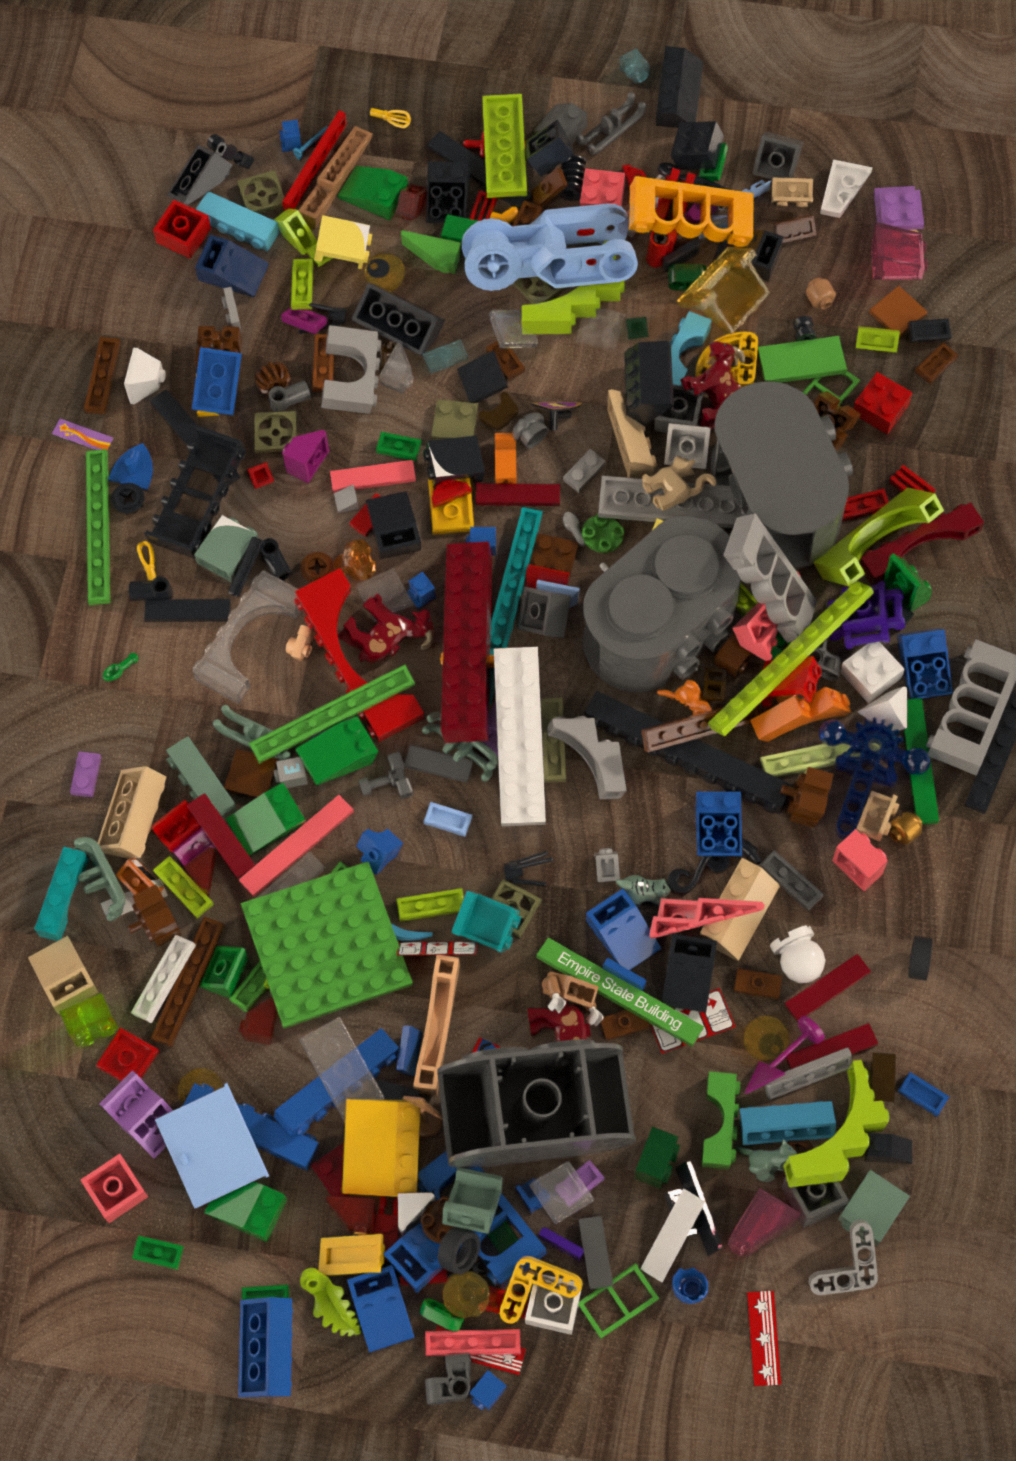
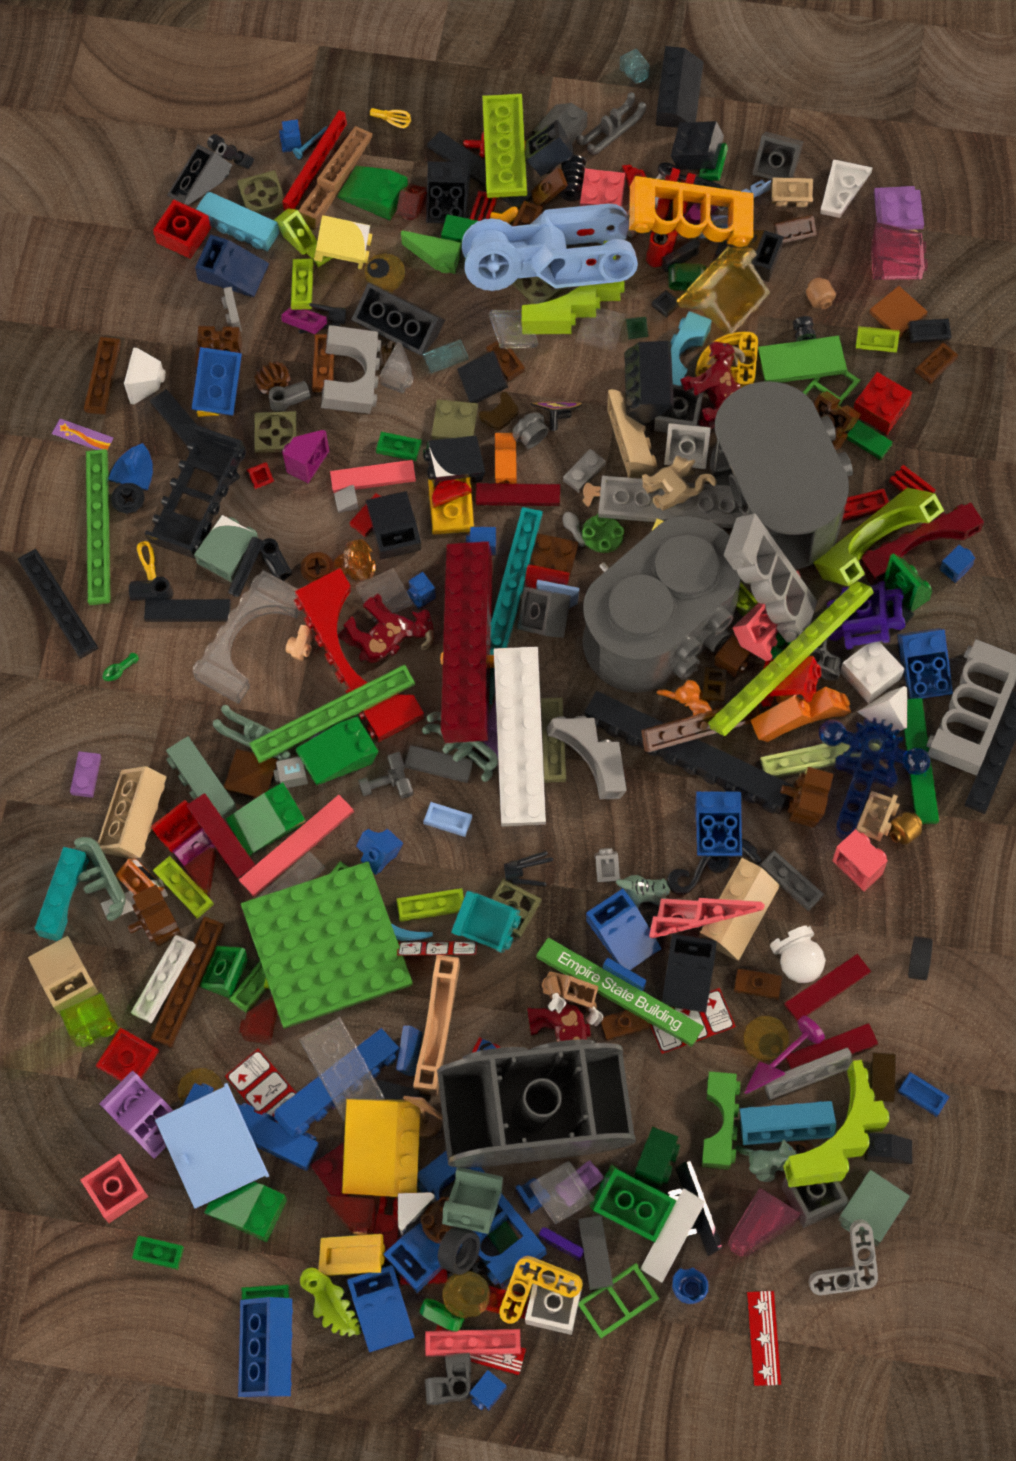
none -> black tile [18,548,99,659]
none -> sticker [225,1049,296,1123]
none -> light nougat piece [583,482,601,507]
none -> green slope [590,1164,677,1242]
none -> black tile [652,290,681,318]
none -> green tile [846,420,893,460]
none -> blue brick [940,545,975,583]

